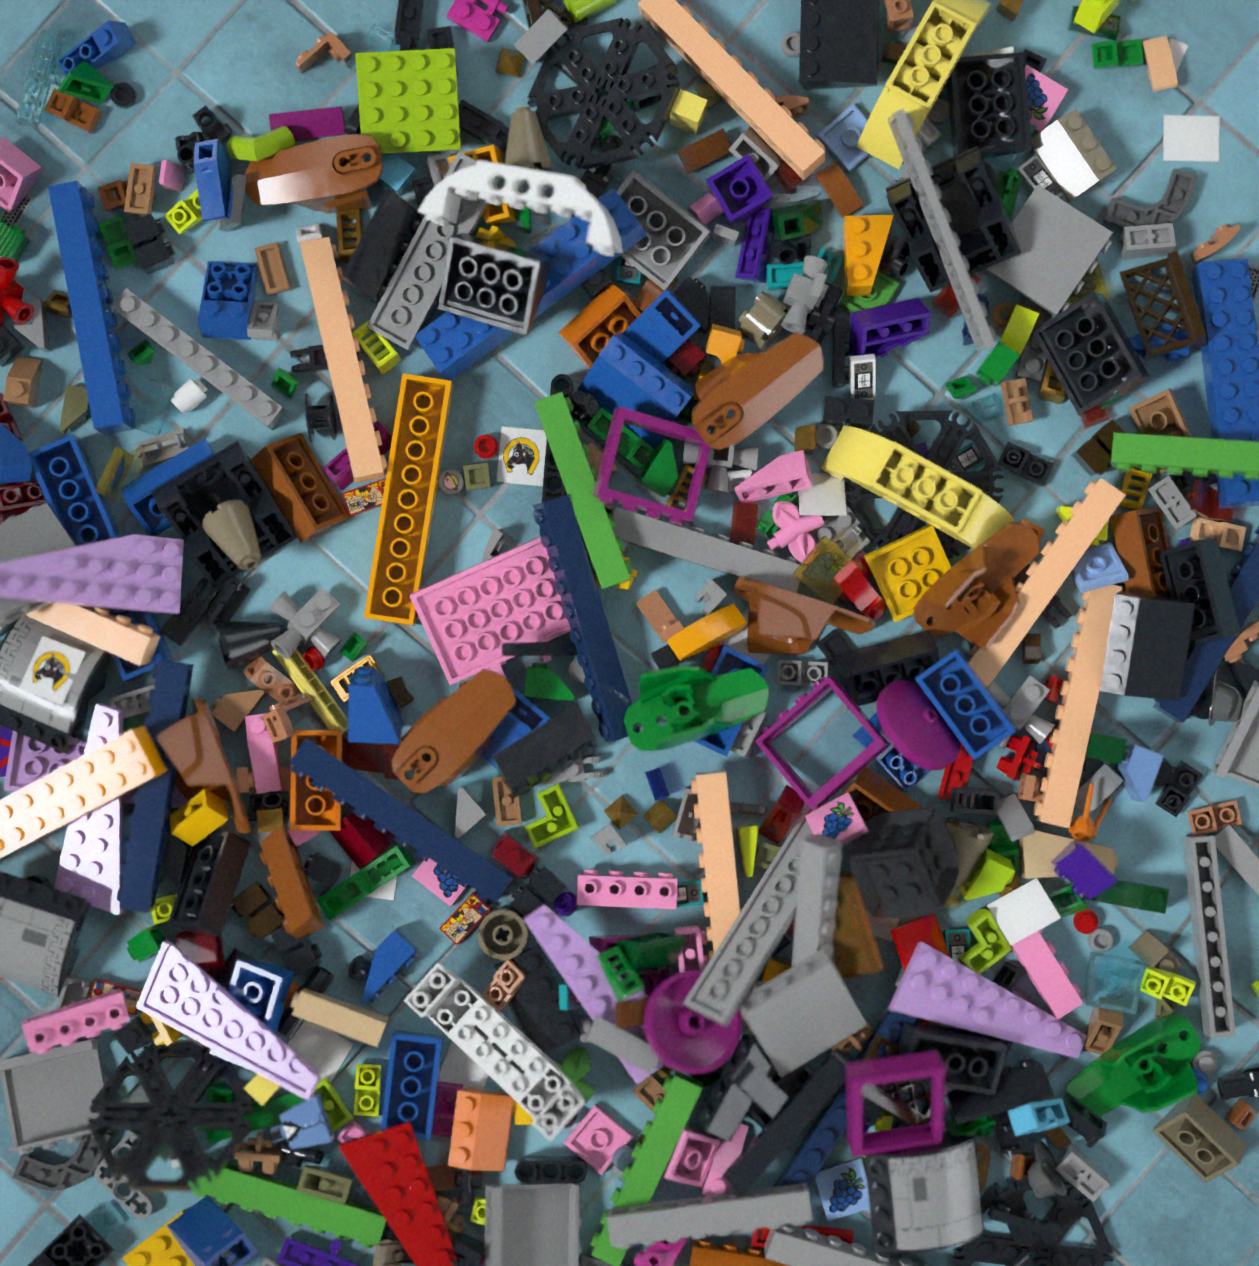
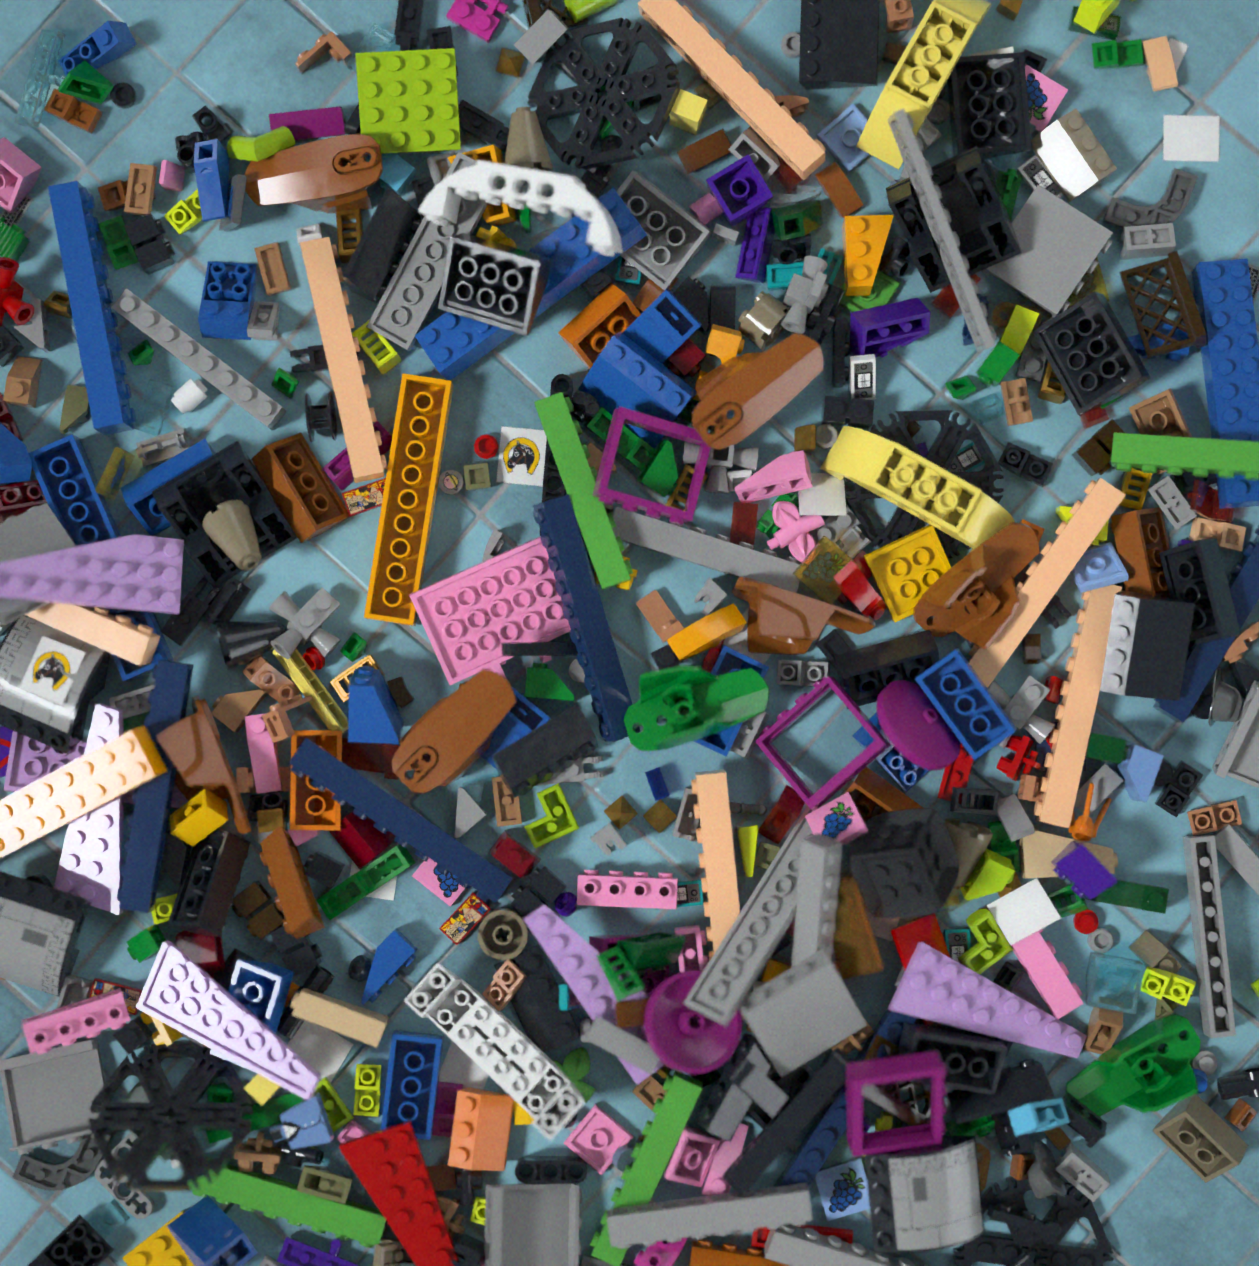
nougat slope [1190,224,1240,264] -> none

